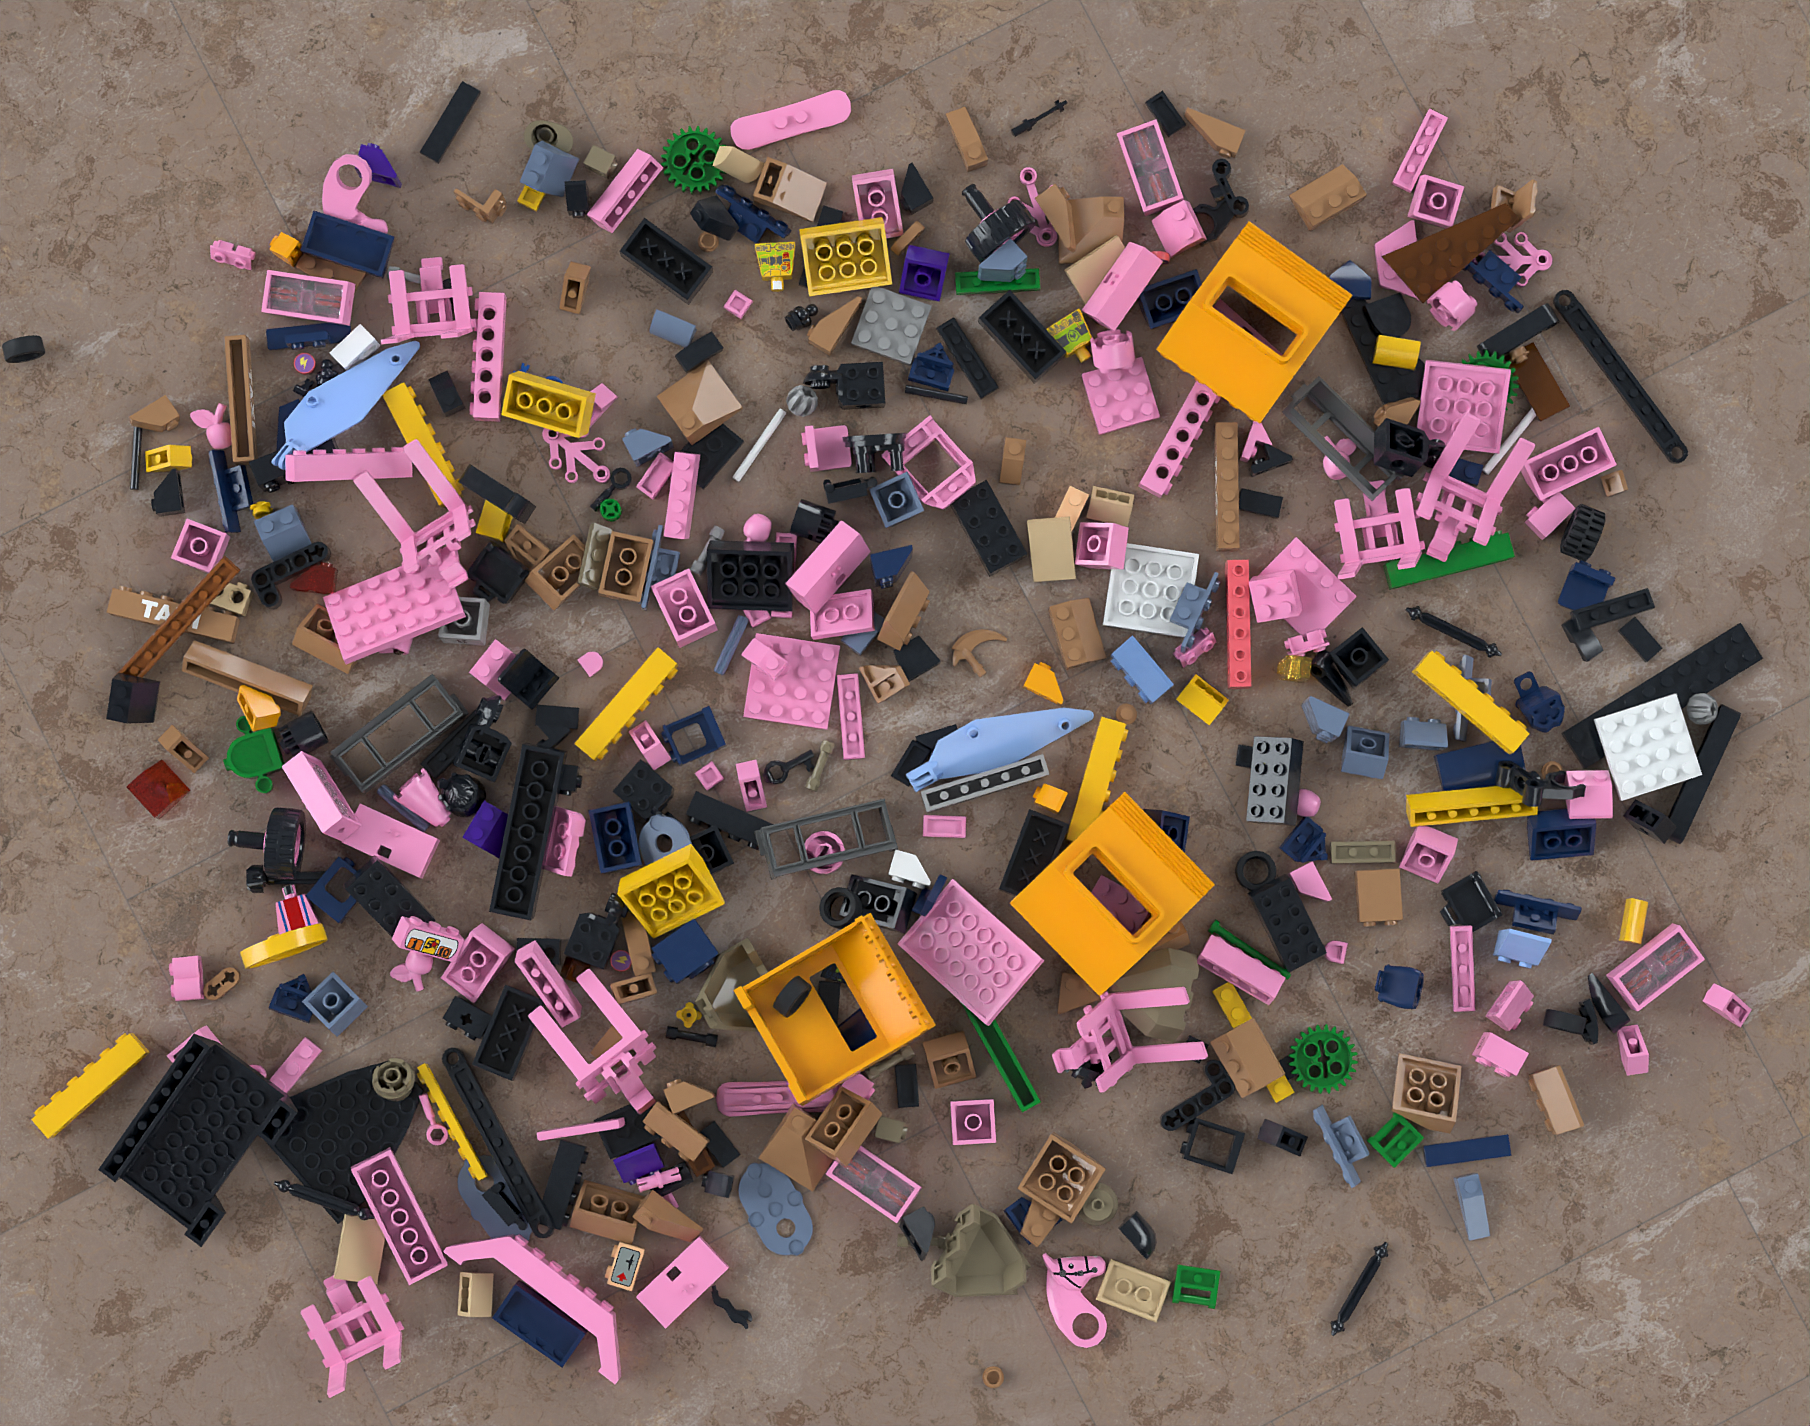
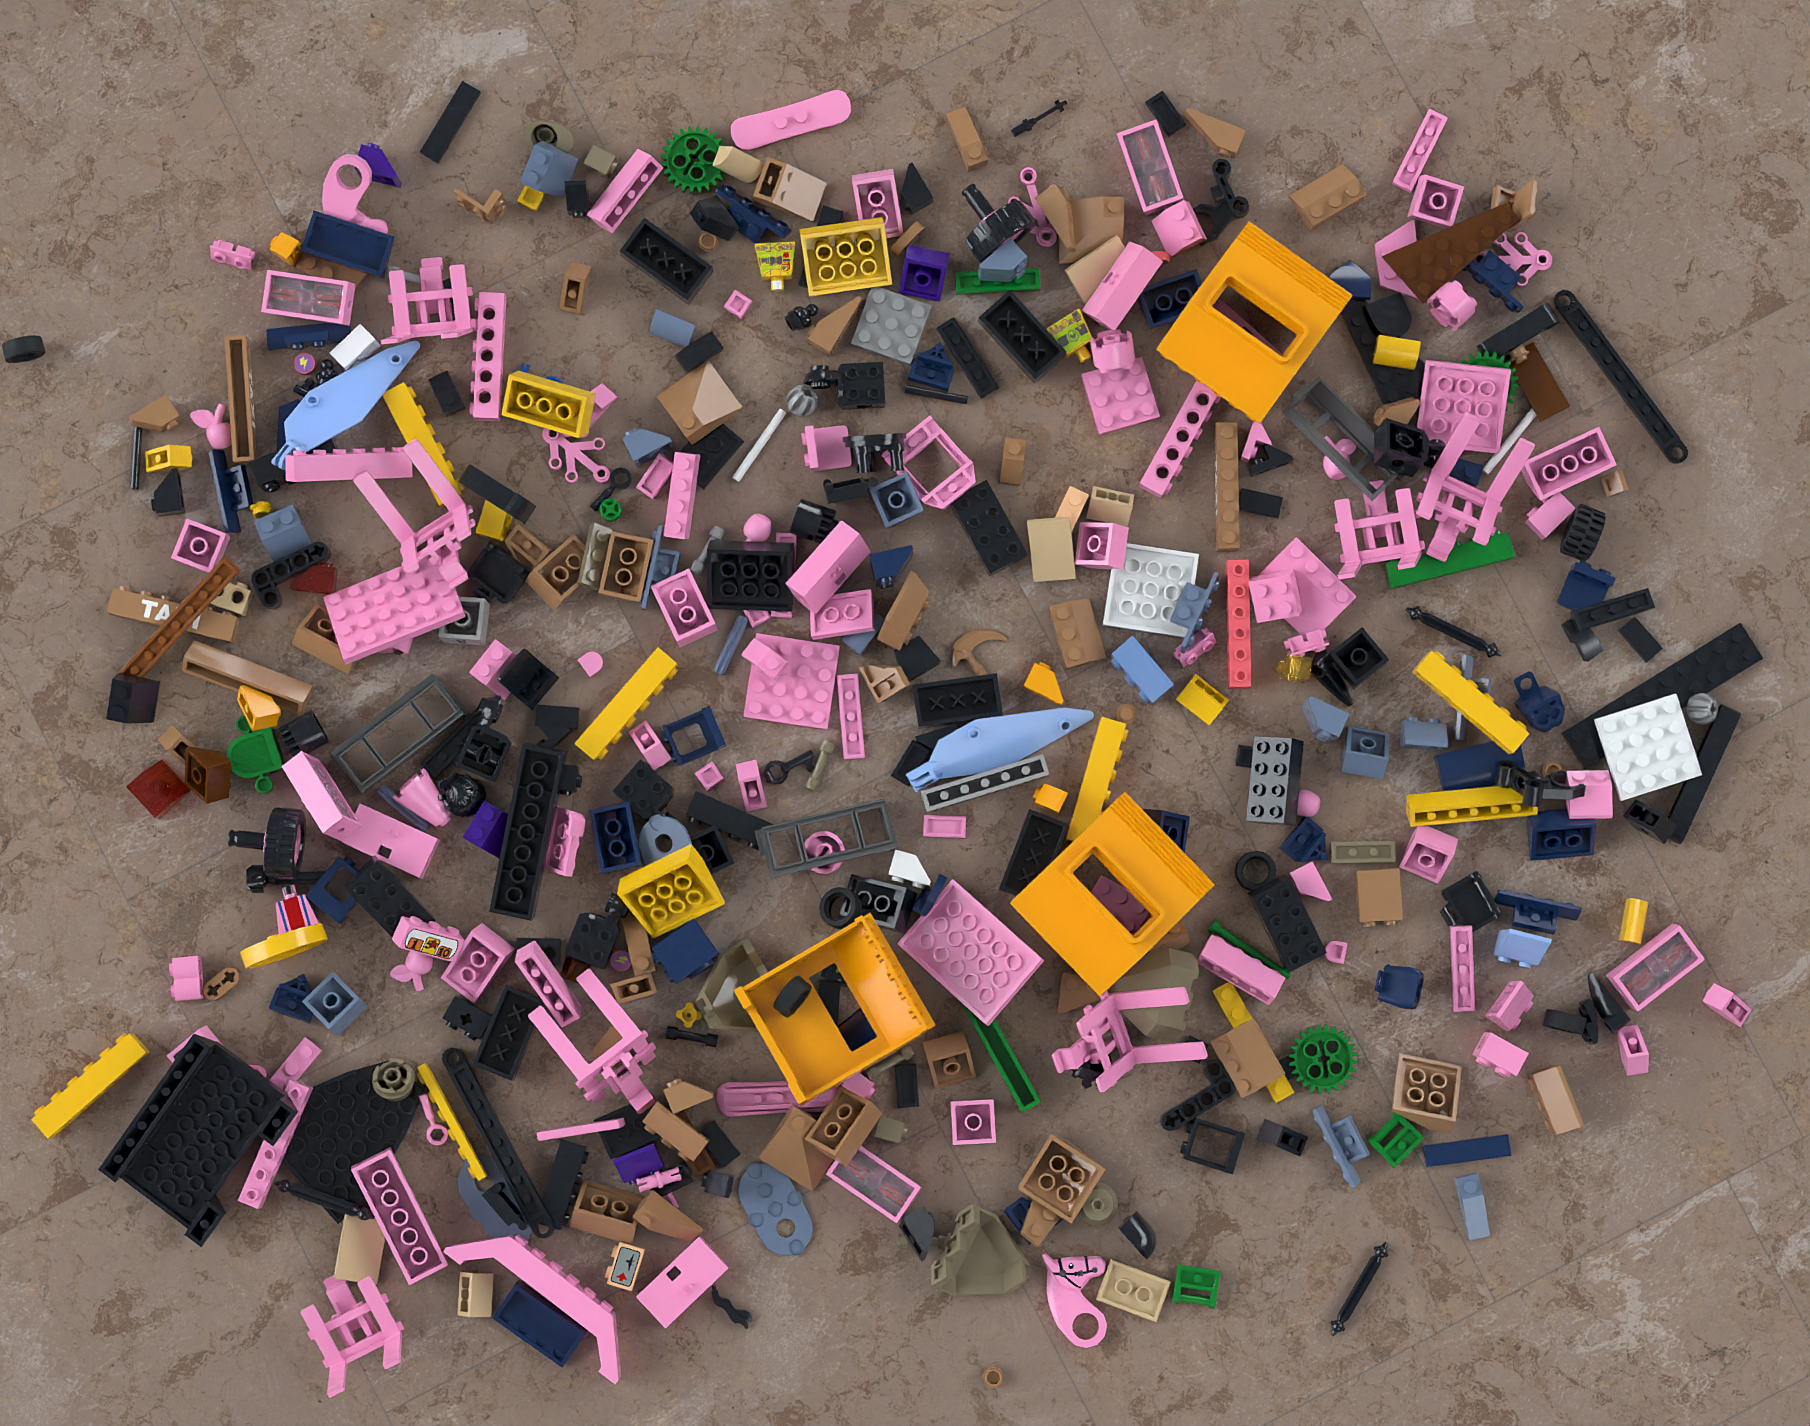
none -> reddish brown slope [185,747,232,804]
none -> bright pink brick [238,1080,313,1209]
none -> black brick [912,673,1003,729]

